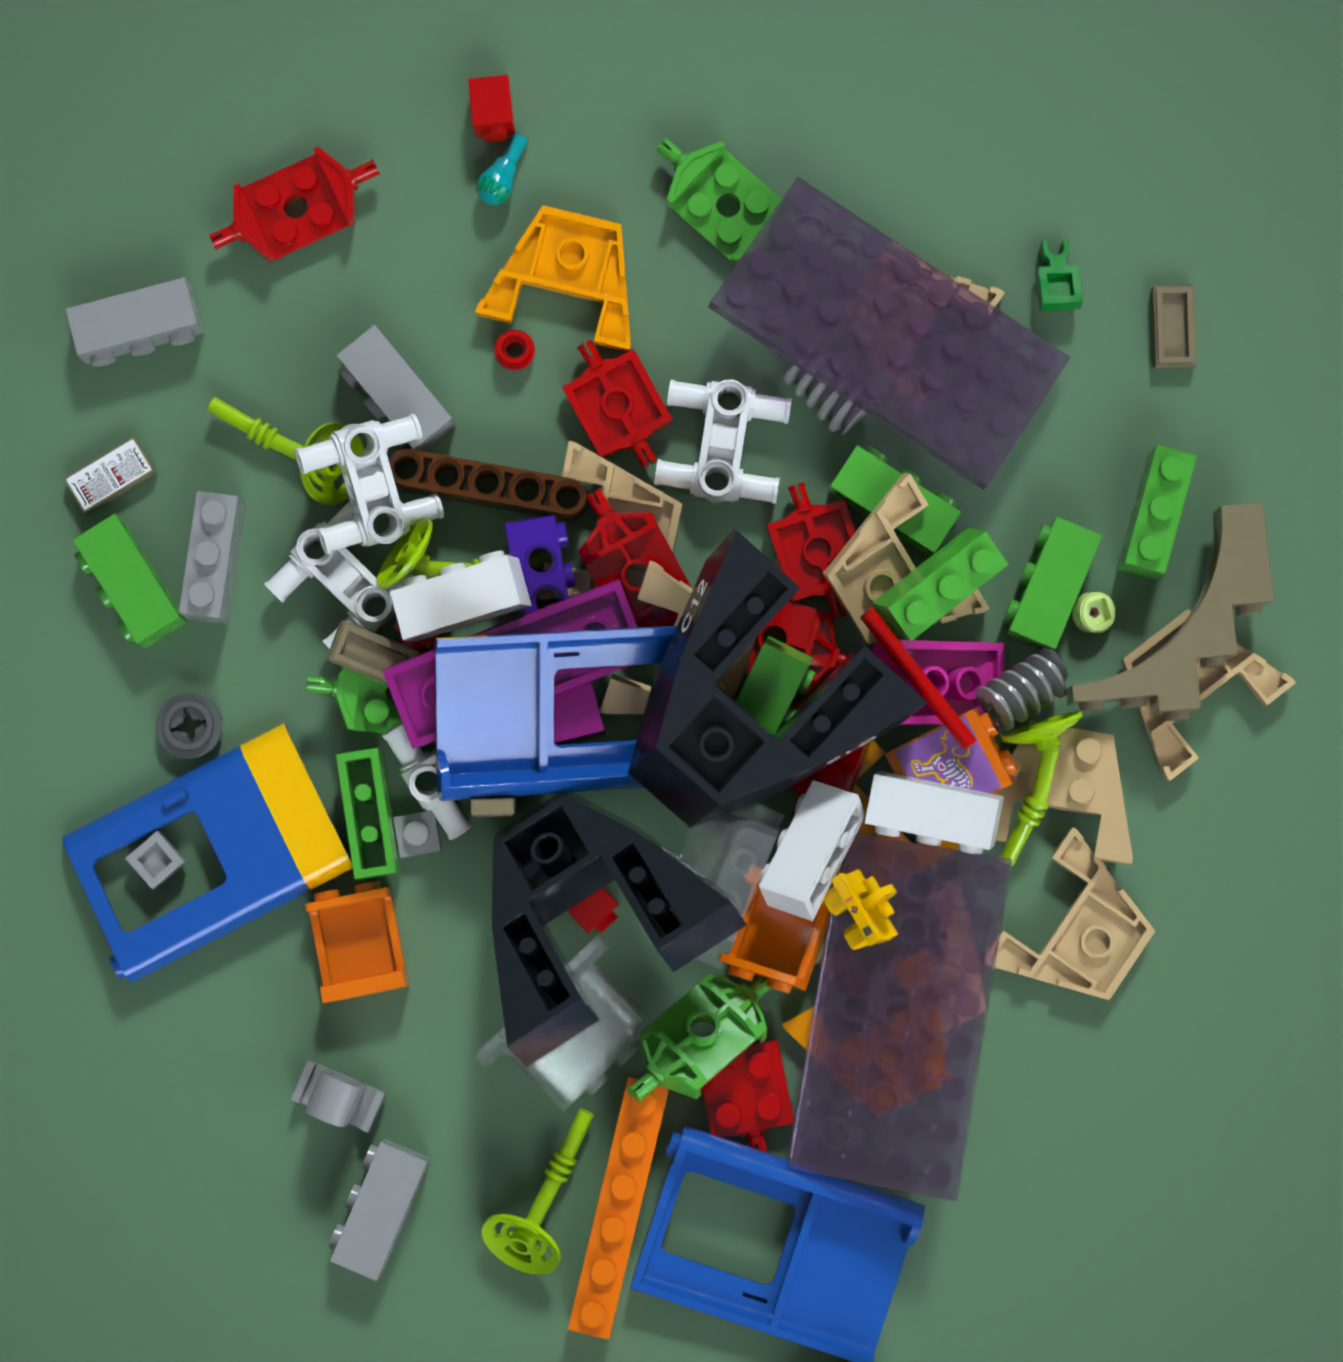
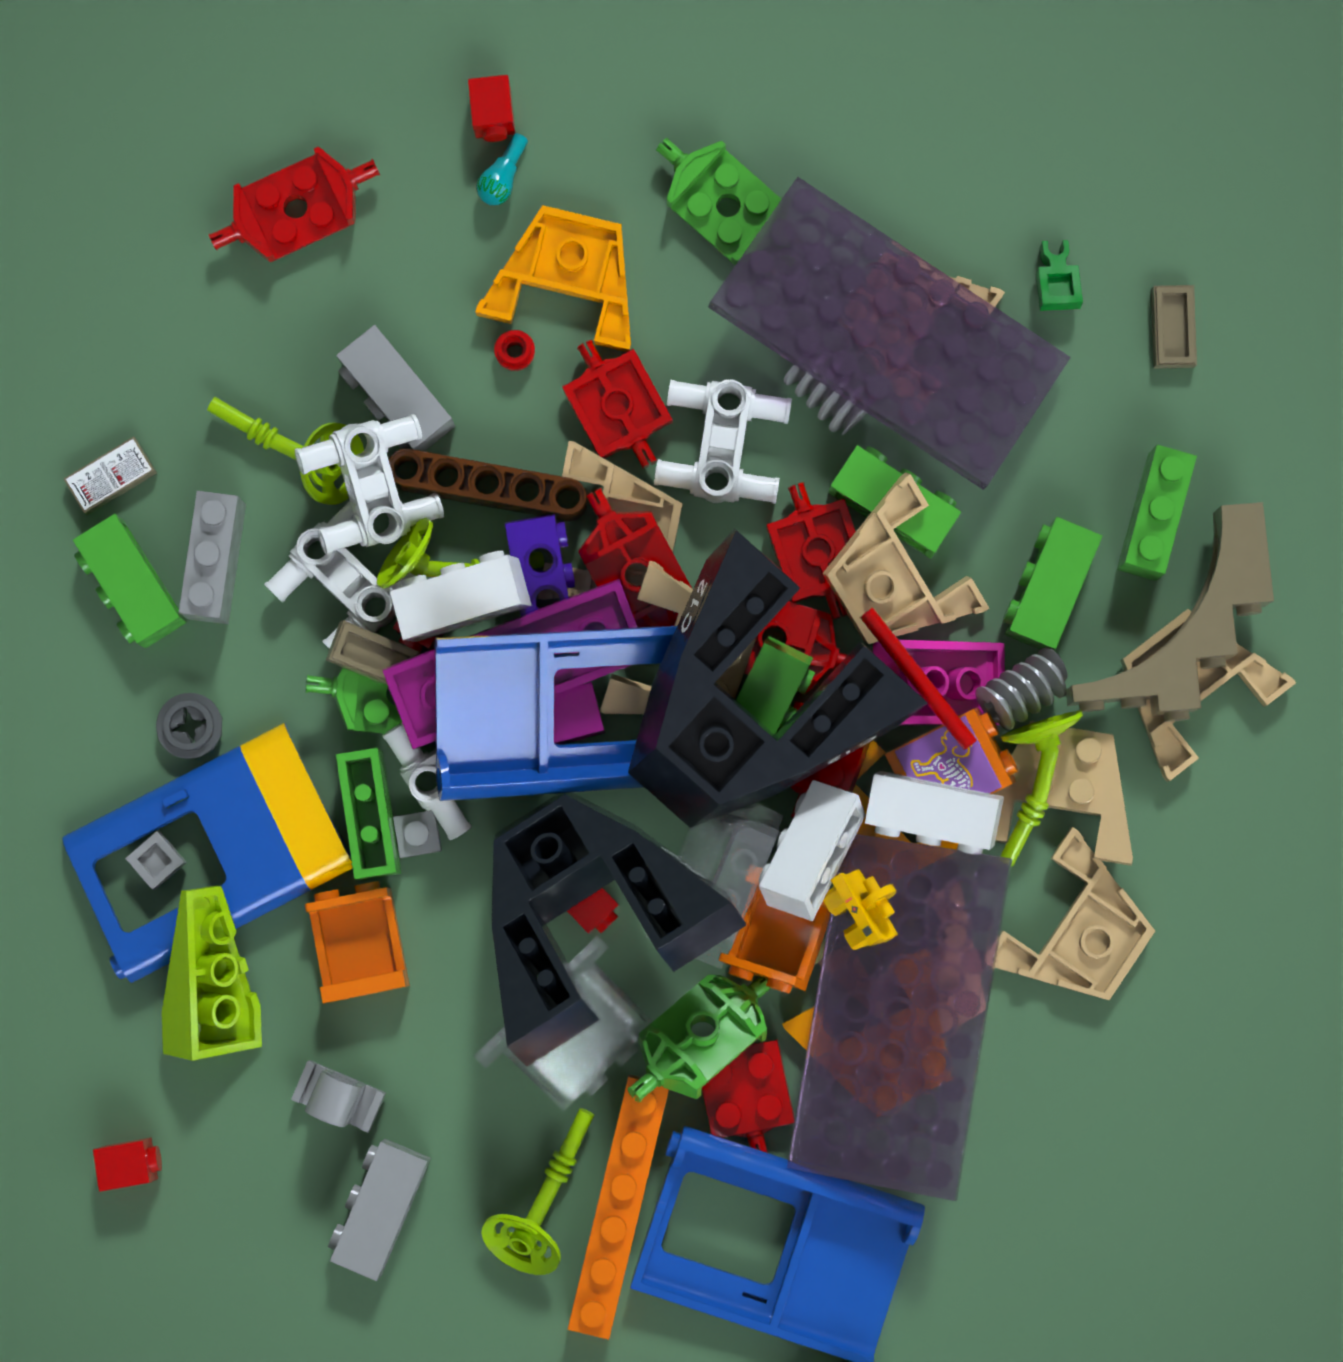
light grey brick [66,277,204,367] -> none
dark tan tile [471,796,519,817] -> none
bright green brick [872,527,1009,641] -> none
yellowish green tile [1072,592,1115,633] -> none
none -> red brick [93,1137,162,1192]
none -> lime wedge [162,886,262,1061]

